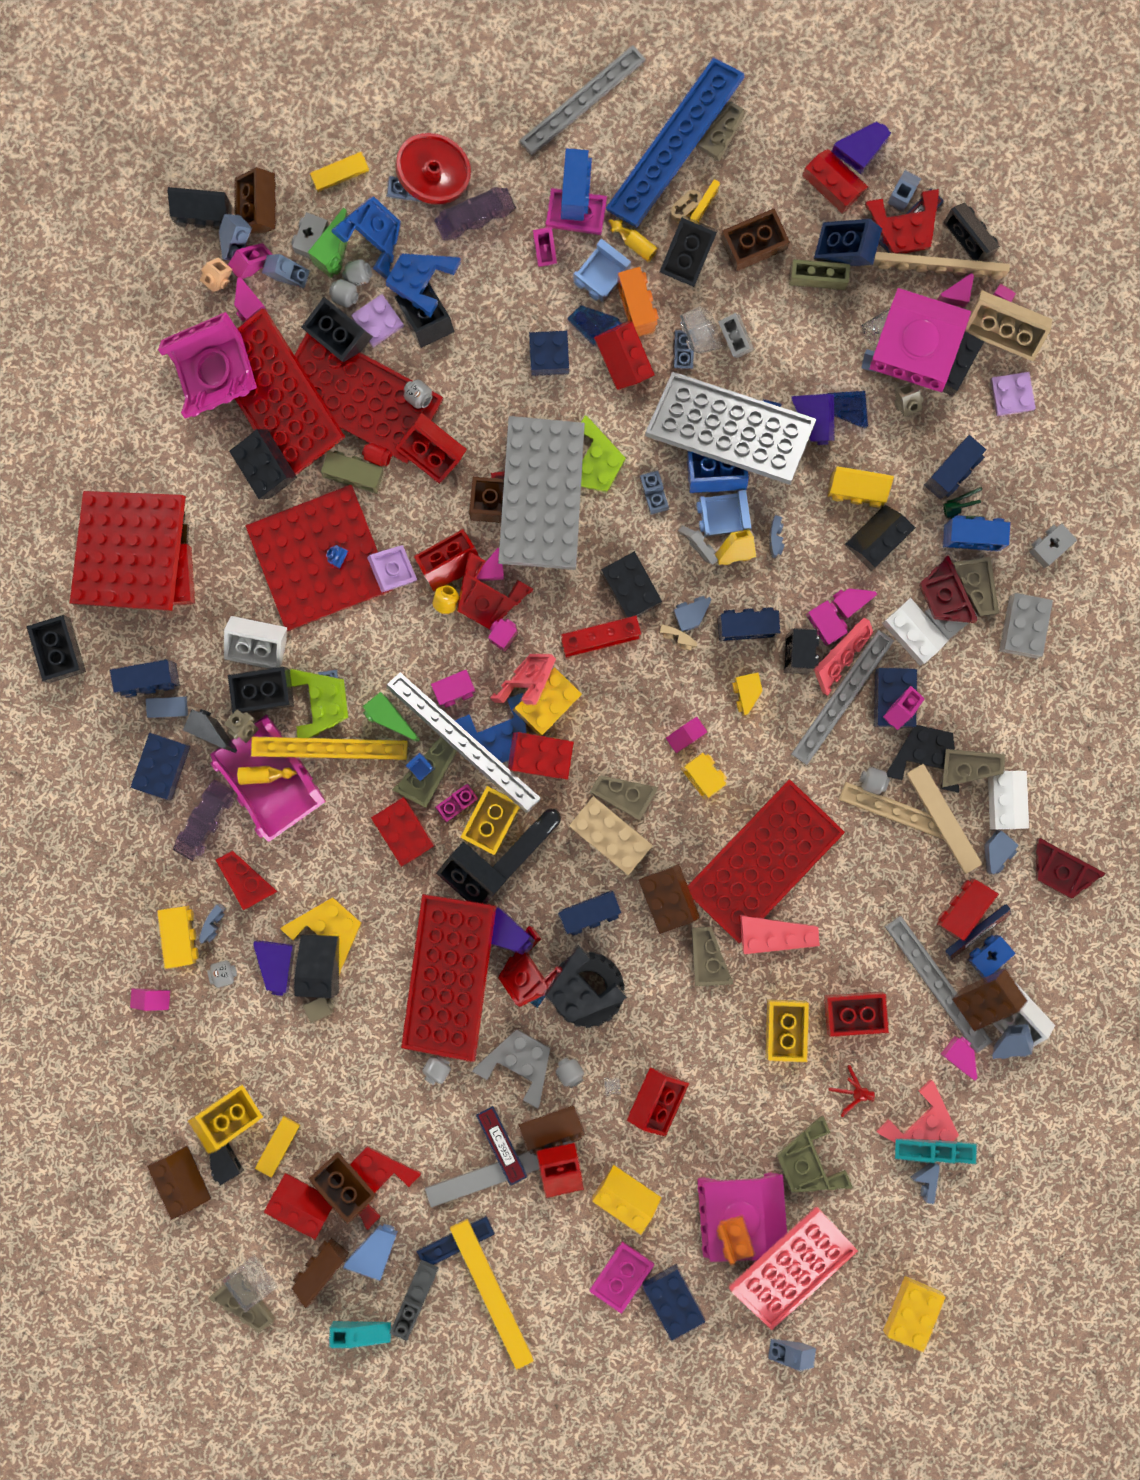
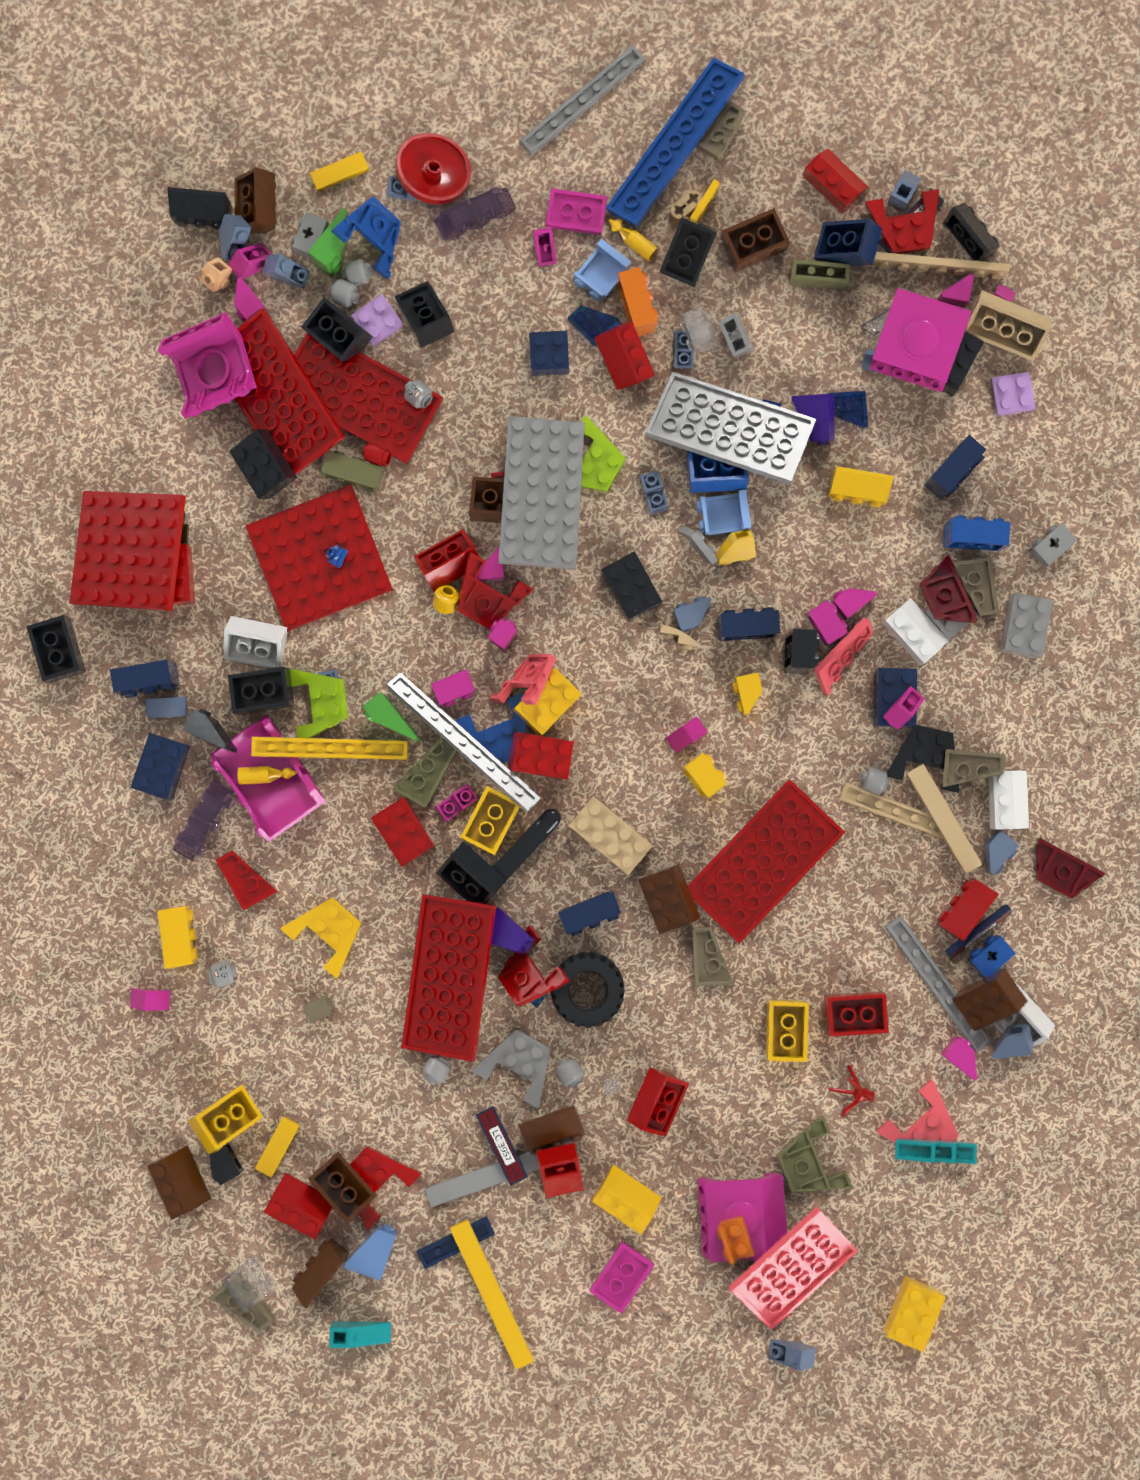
sand blue slope [199,904,226,943] -> none
dark tan brick [224,709,259,743] -> none
dark purple slope [253,940,295,996] -> none
black slope [294,934,339,998] -> none
lavender plate [367,545,417,592] -> none
blue wing [386,253,461,317] -> none
dark grey slope [390,1260,439,1341] -> none
red slope [395,413,467,484] -> none
blue panel [405,753,435,781] -> none
black wing [545,944,627,1022] -> none
blue brick [561,148,592,221] -> none
red fence [561,615,641,658] -> none
dark tan wing [590,775,659,821] -> none
dark blue brick [642,1264,706,1341] -> none
coral wing [740,915,820,954] -> none
sand blue slope [769,515,785,558] -> none
light grey tile [791,630,894,765] -> none
dark purple slope [831,121,891,174] -> none
black slope [844,505,916,571] -> none
dark tan brick [894,383,924,417] -> none
sand blue slope [910,1162,940,1204] -> none
dark green plant [943,487,985,519] -> none

